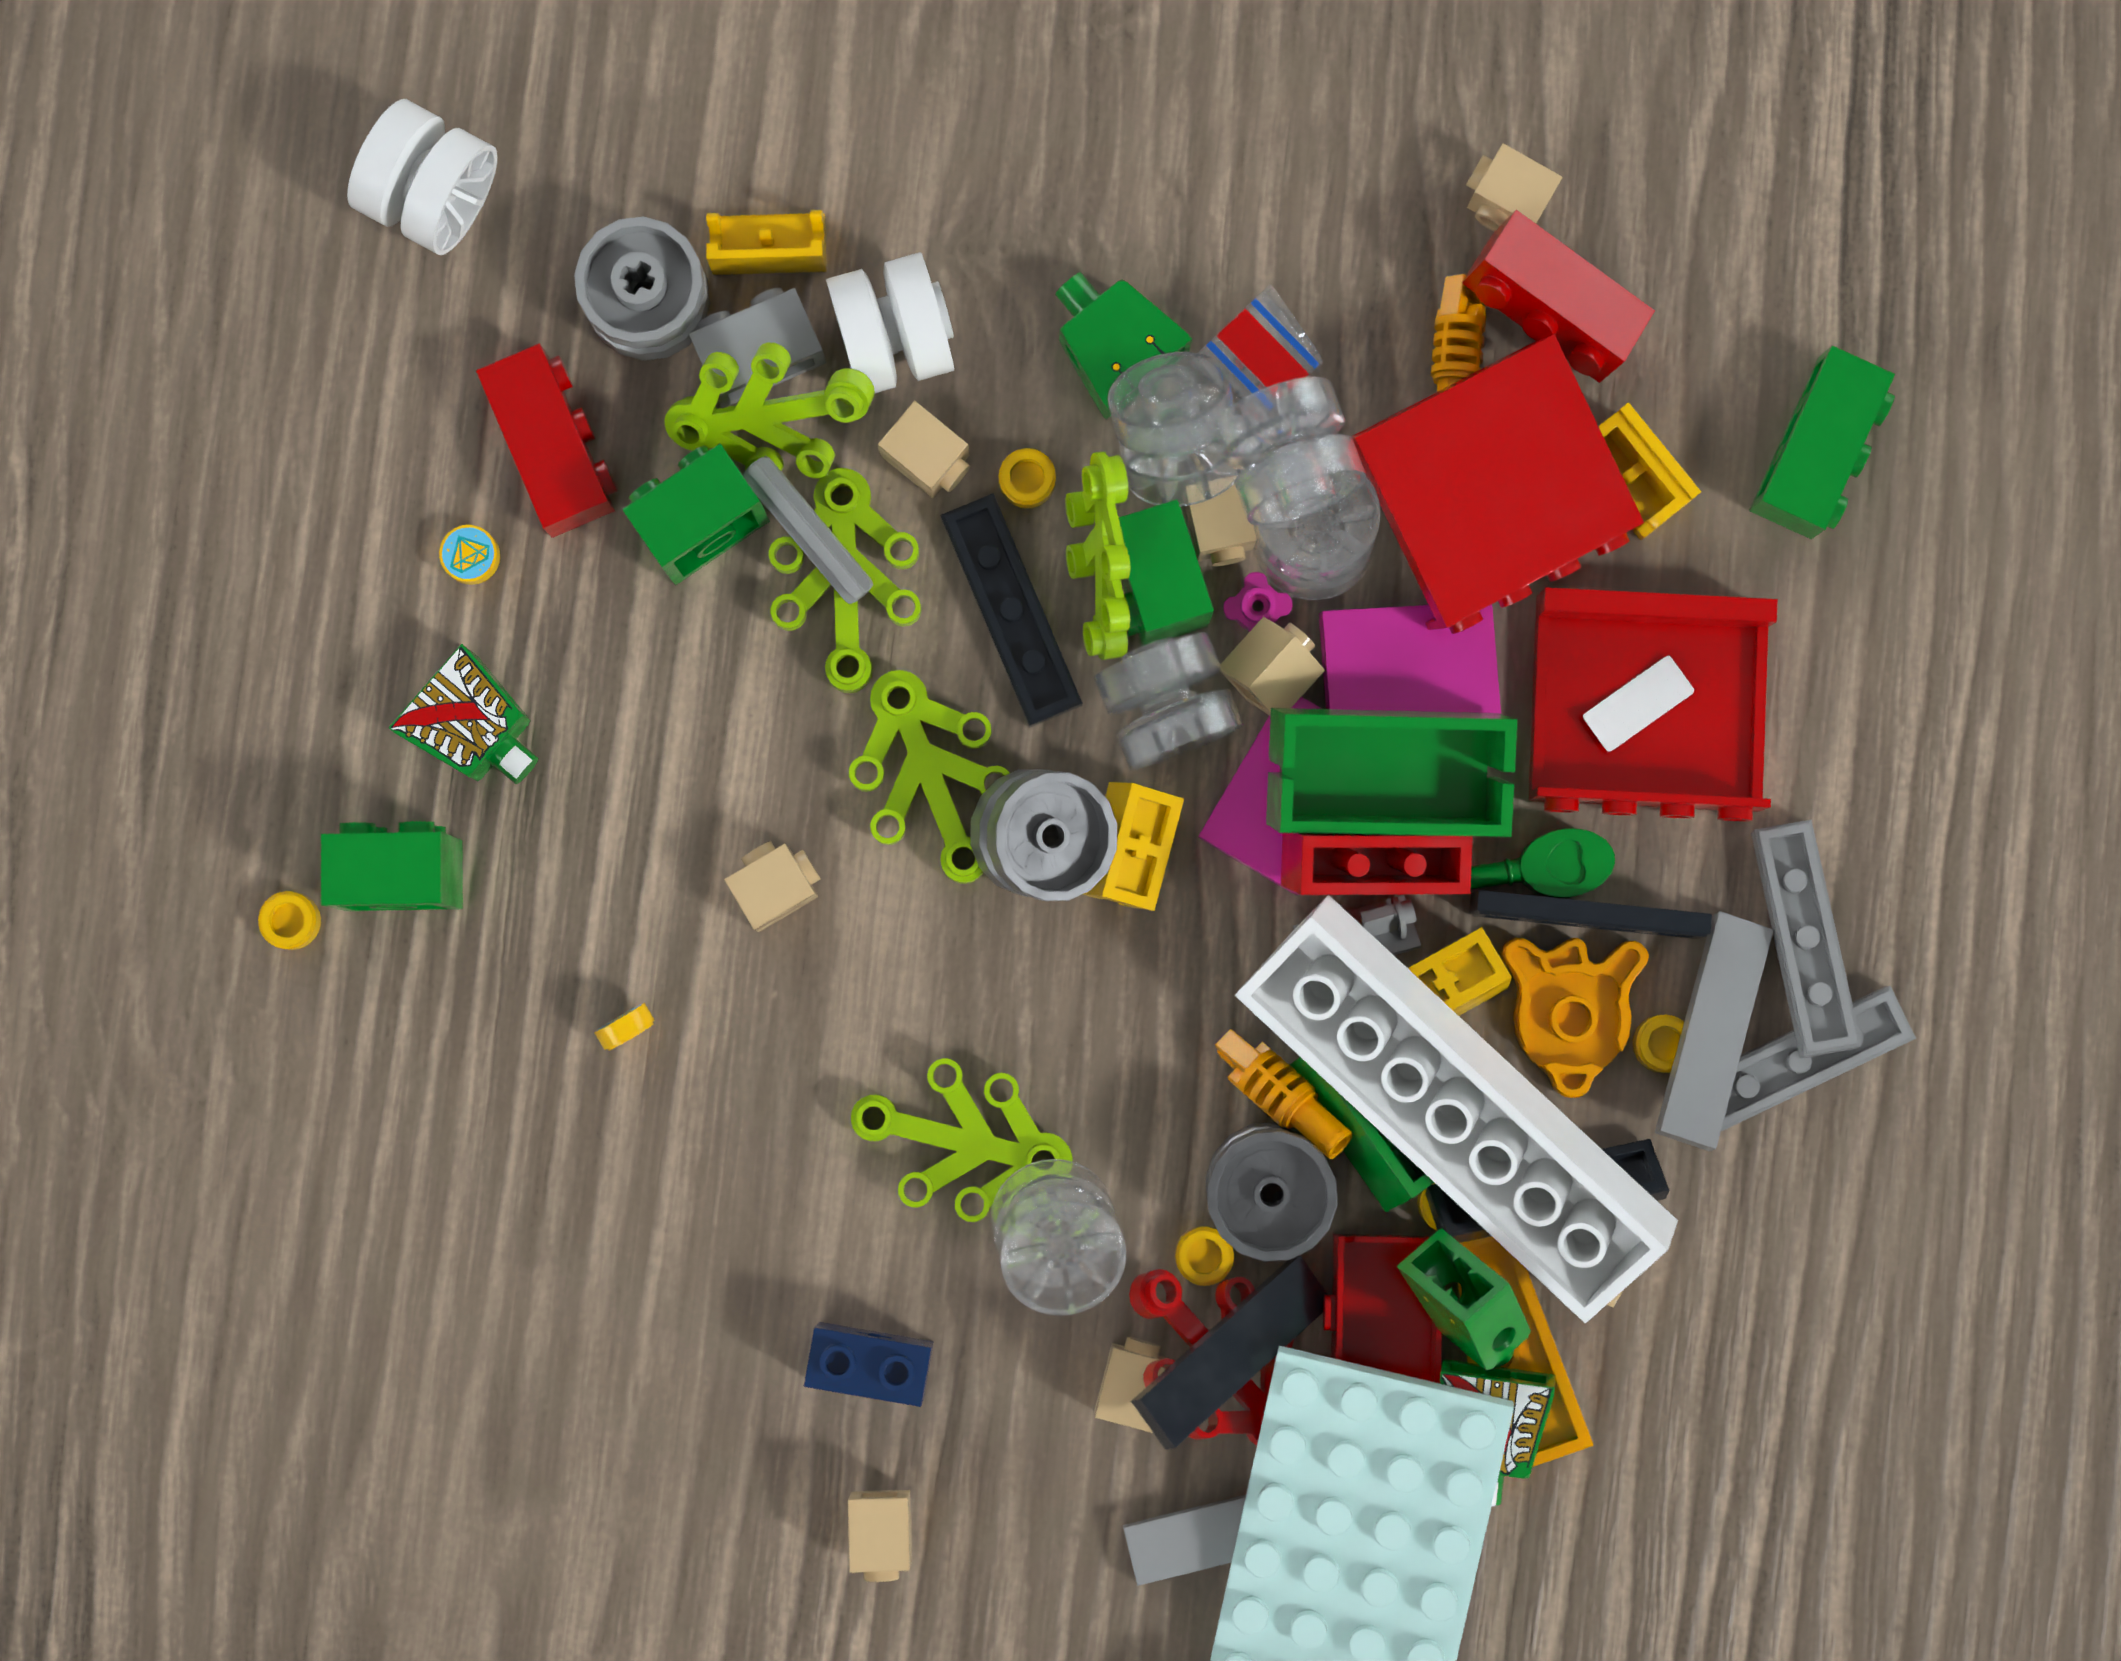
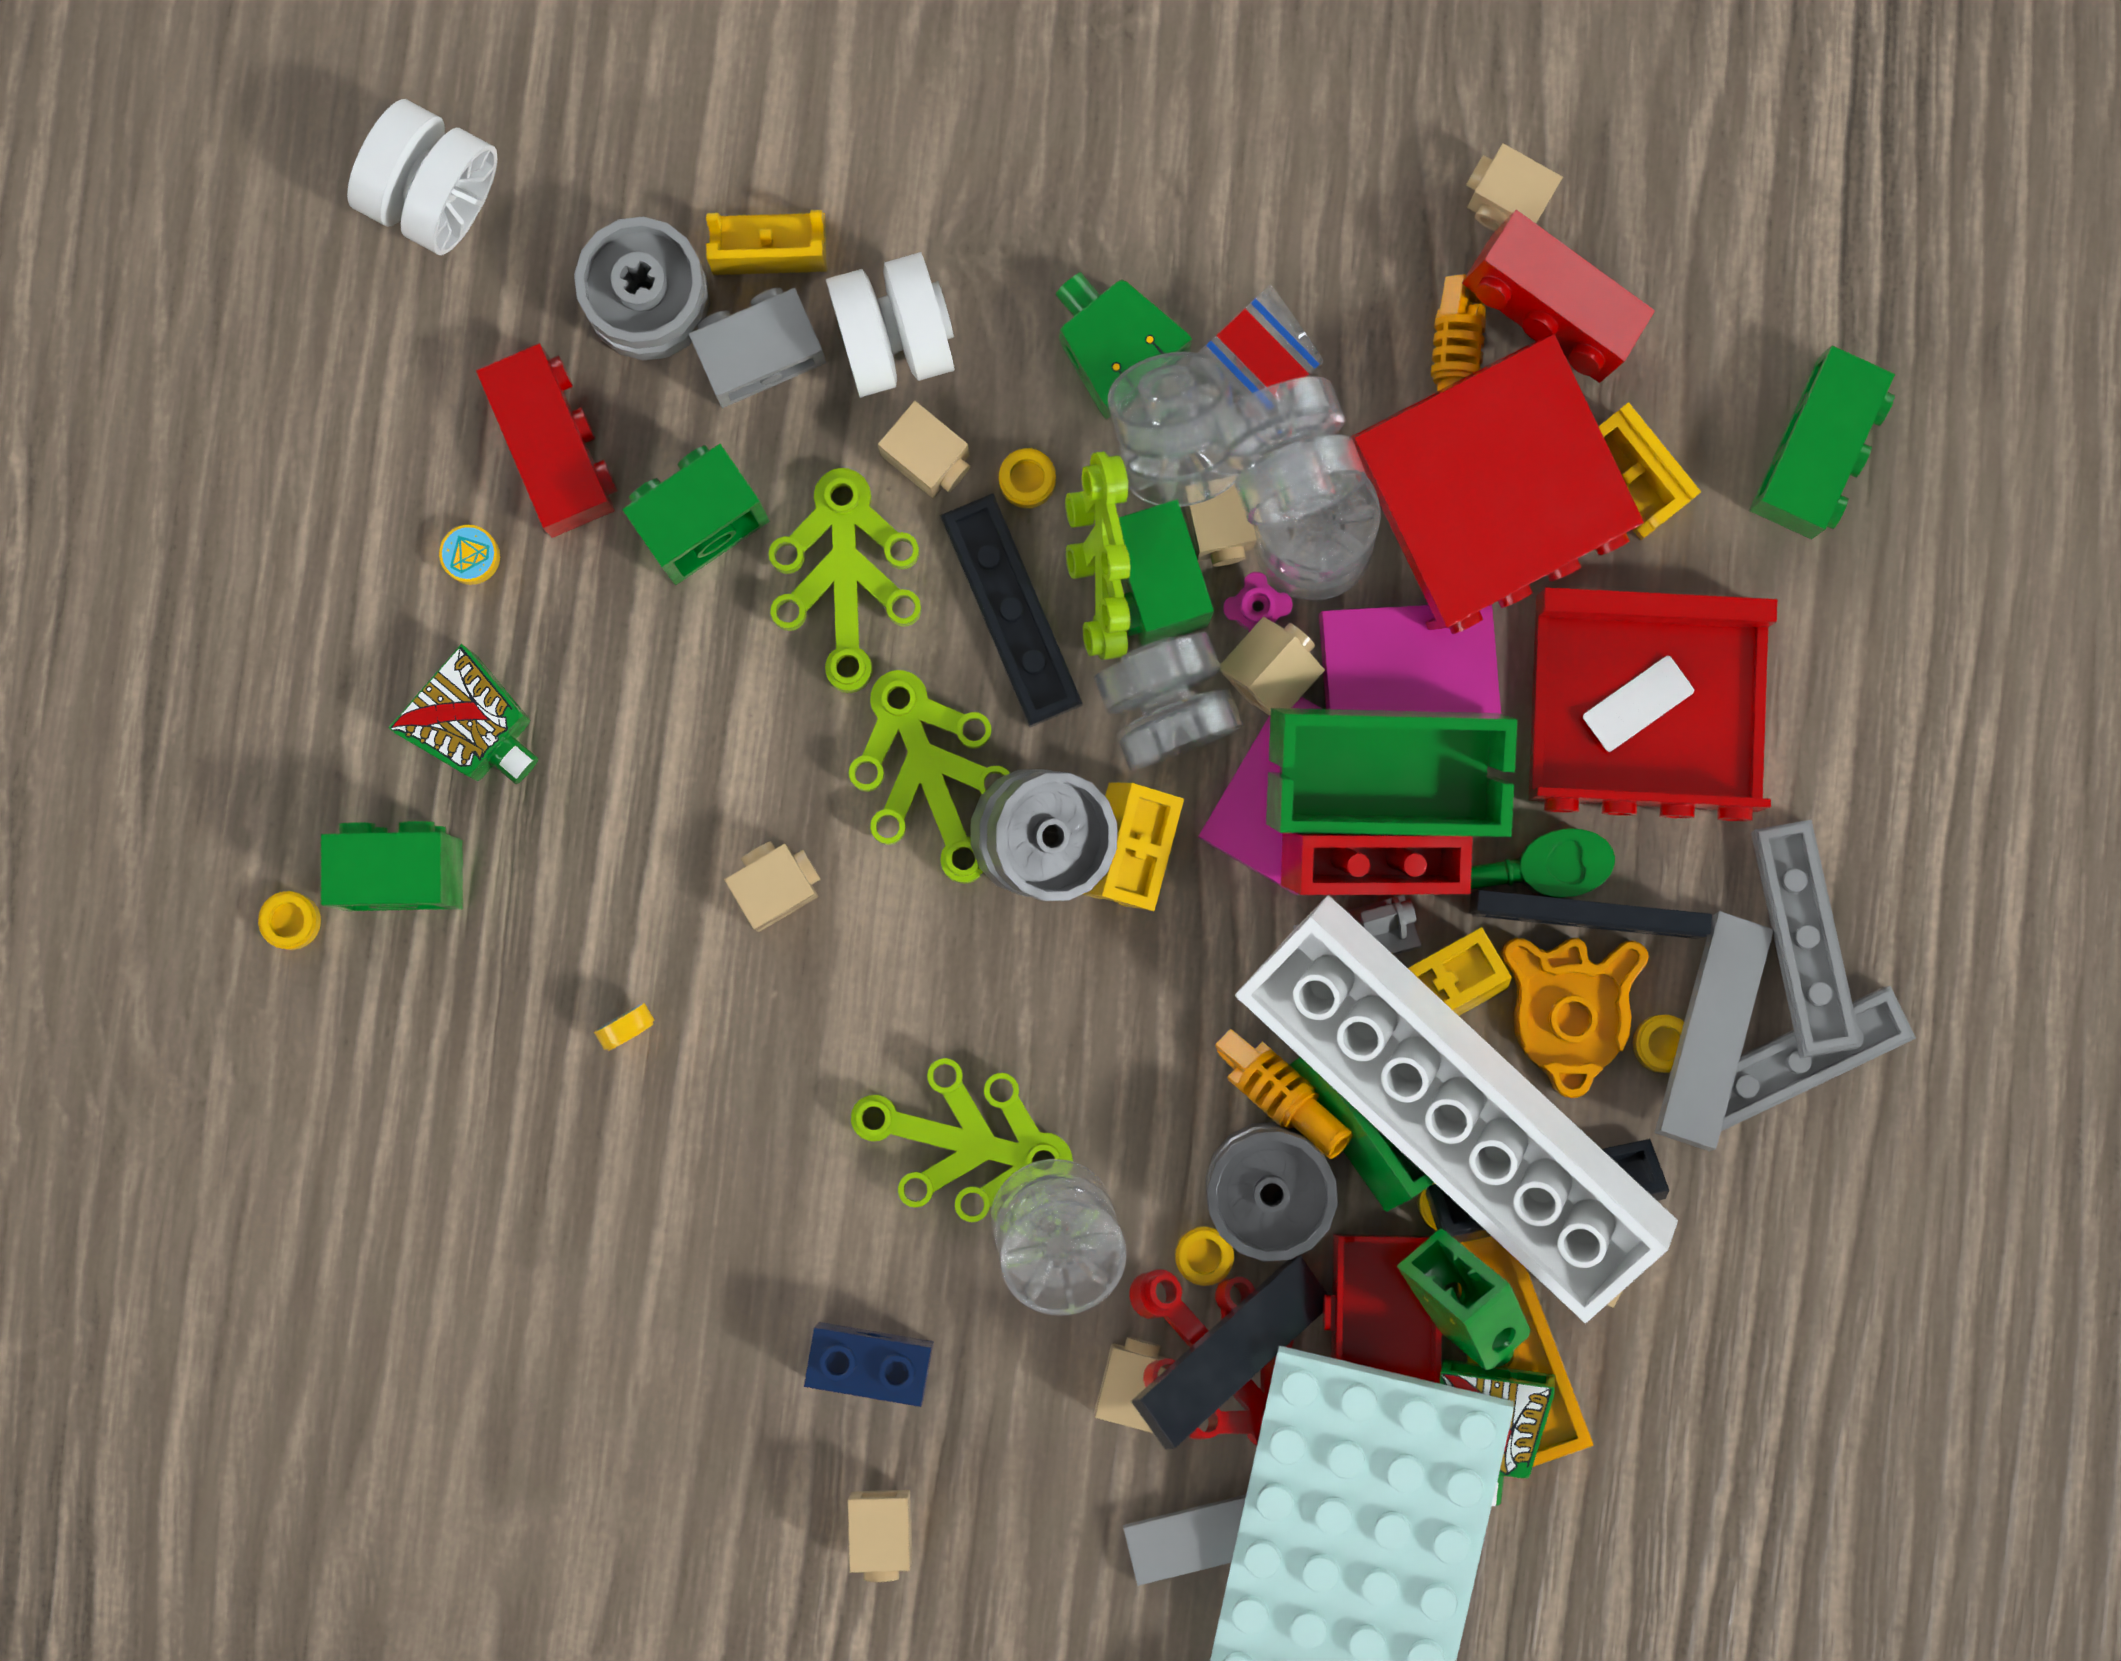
lime plant [664,342,875,478] -> none
light grey axle [743,456,873,604] -> none

